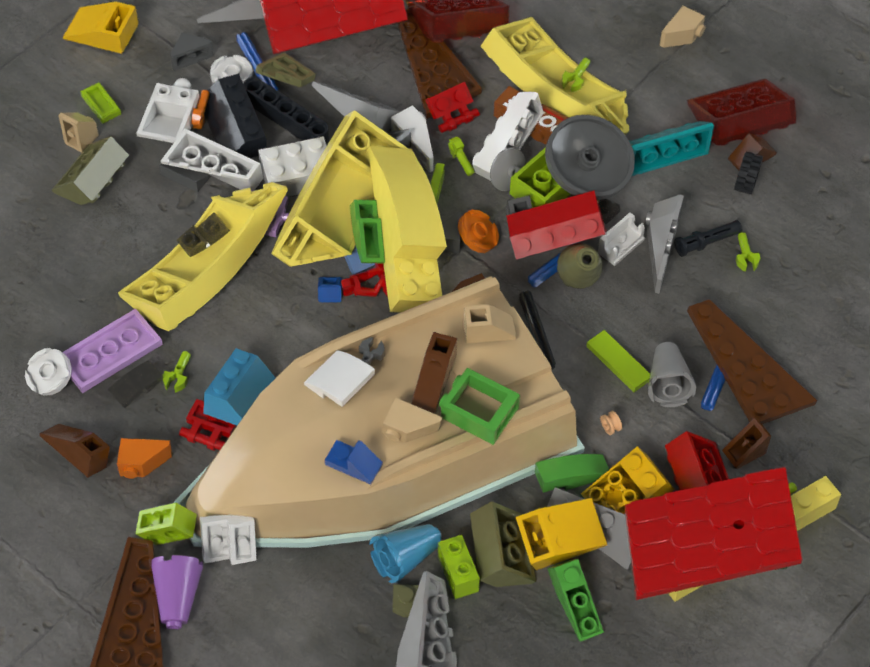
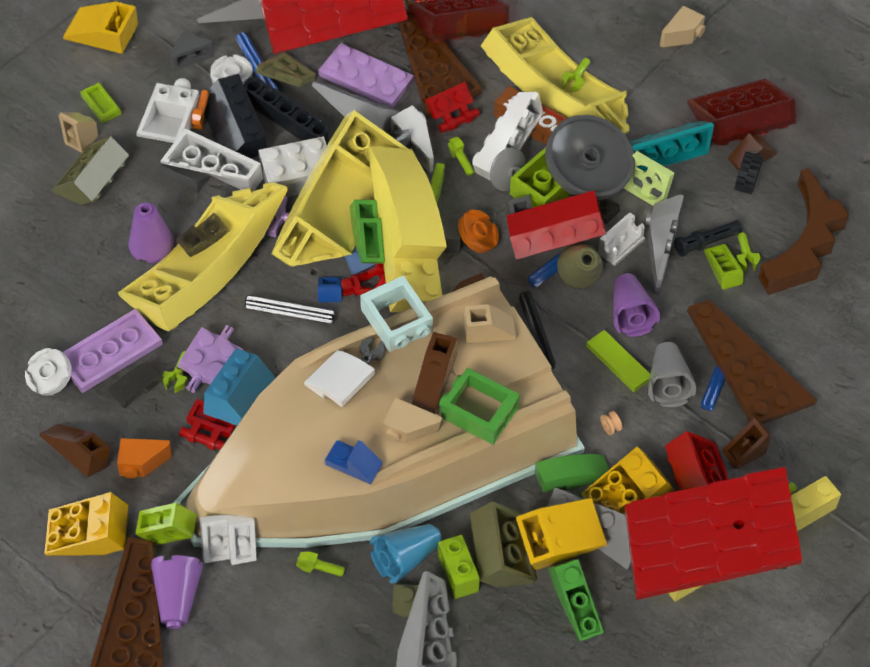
none -> yellow slope [44,492,128,556]
none -> medium lavender cone [128,203,174,263]
none -> lavender plate [178,325,243,393]
none -> axle [244,295,336,324]
none -> lime bar [296,552,345,577]
none -> lavender plate [318,43,414,108]
none -> light aqua window [360,275,433,352]
none -> medium lavender cone [613,273,660,337]
none -> yellowish green piece [624,151,674,206]
none -> lime slope [704,244,743,290]
none -> reddish brown arch [758,168,849,295]

